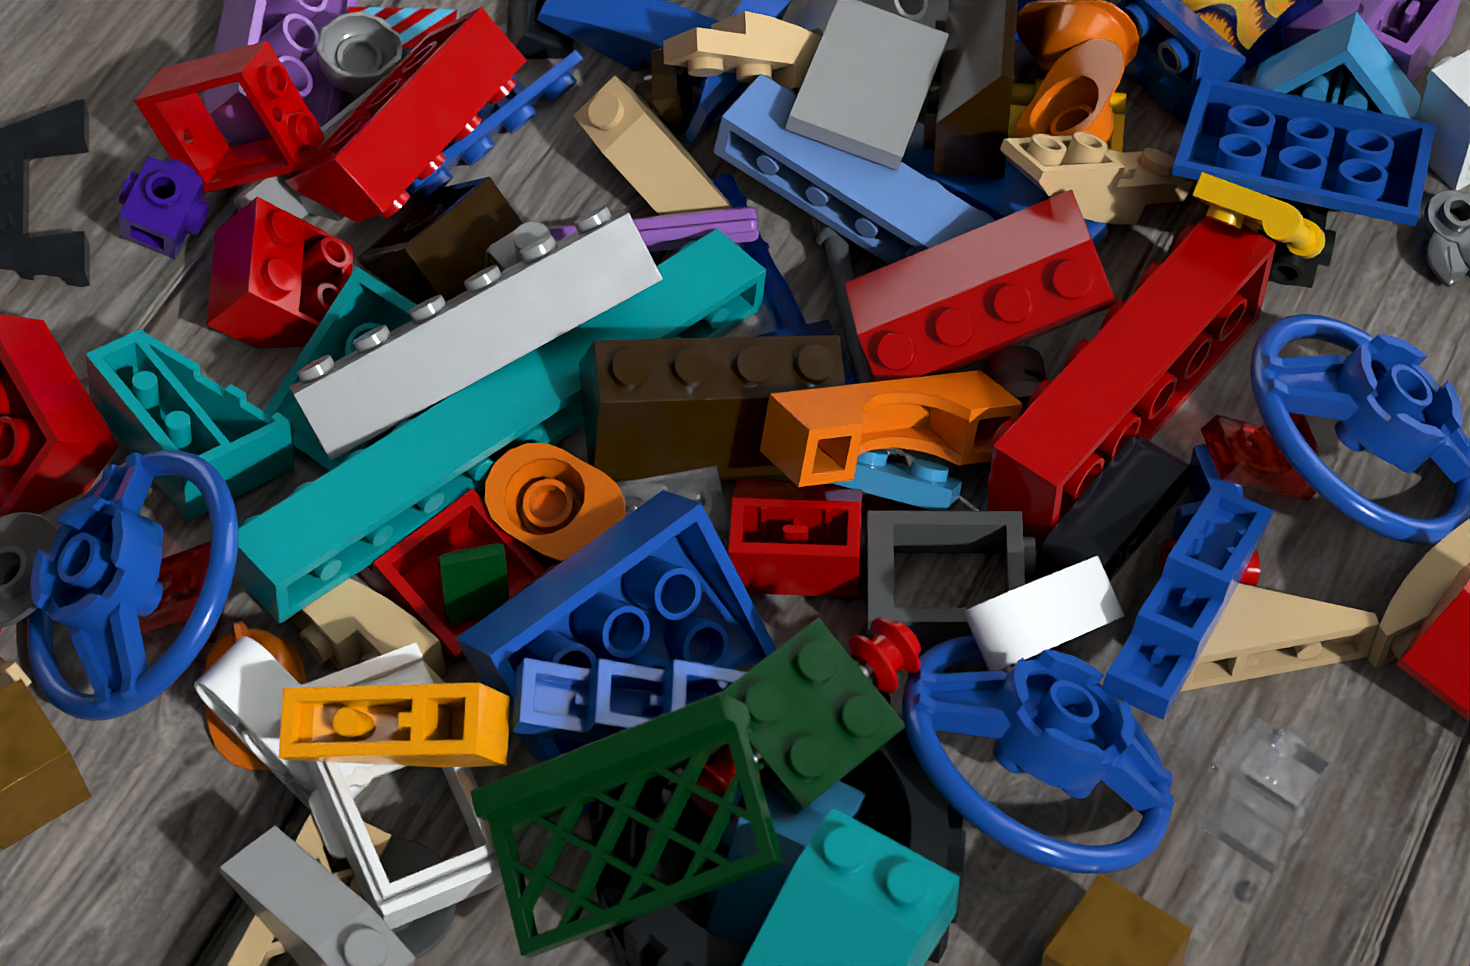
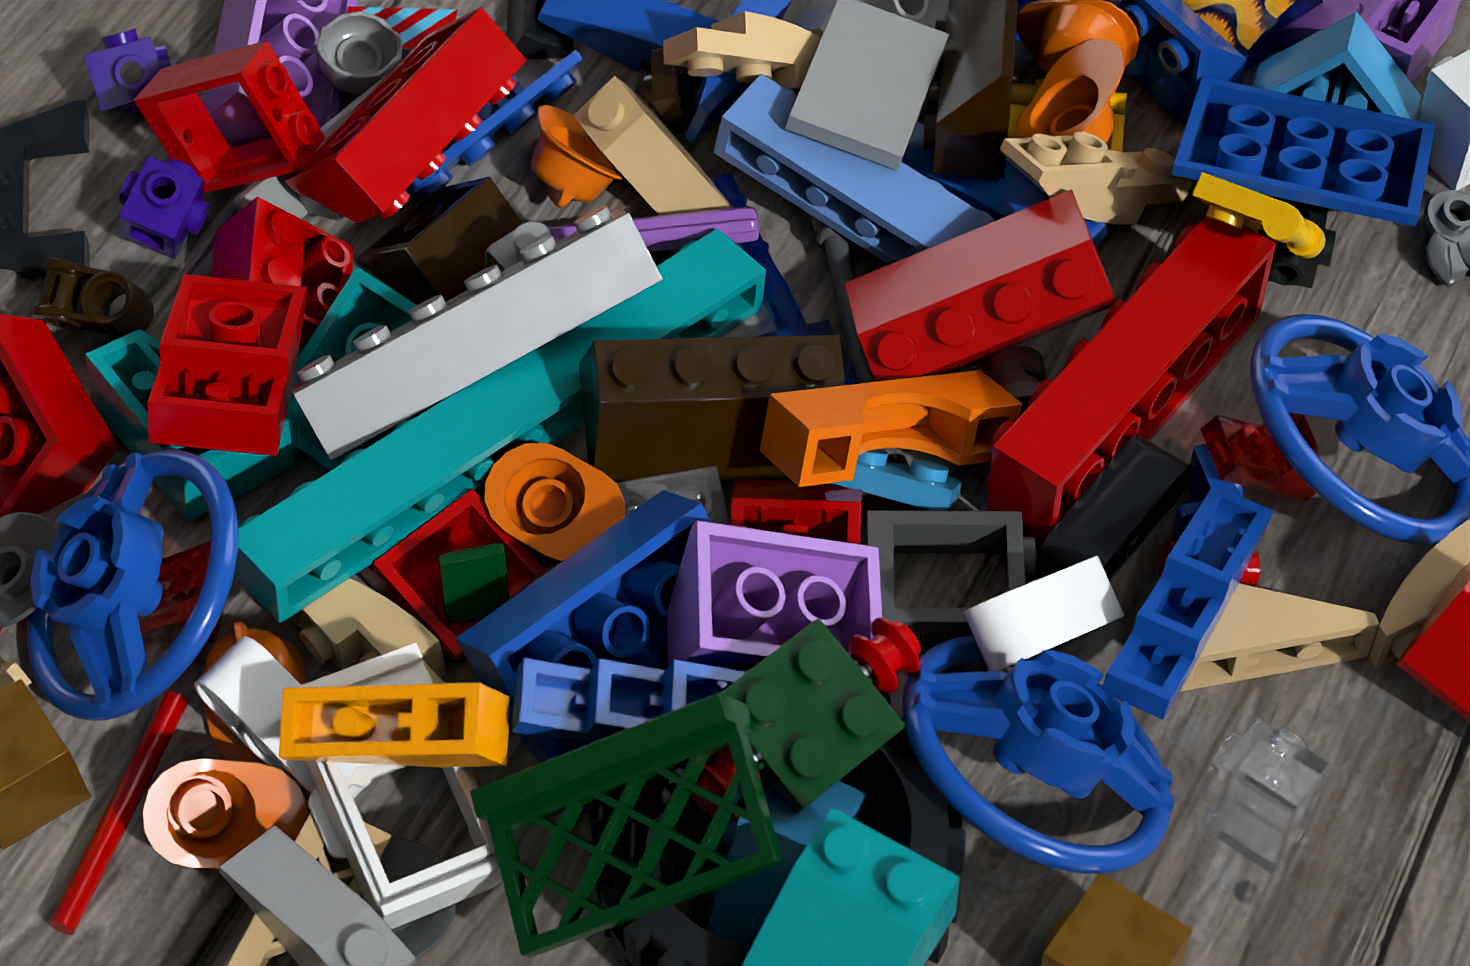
none -> dark brown piece [28,257,154,338]
none -> red bar [49,691,188,935]
none -> dark purple brick [83,29,172,115]
none -> orange piece [142,758,308,869]
none -> red slope [148,274,307,456]
none -> orange piece [531,105,624,208]
none -> medium lavender slope [667,521,882,670]

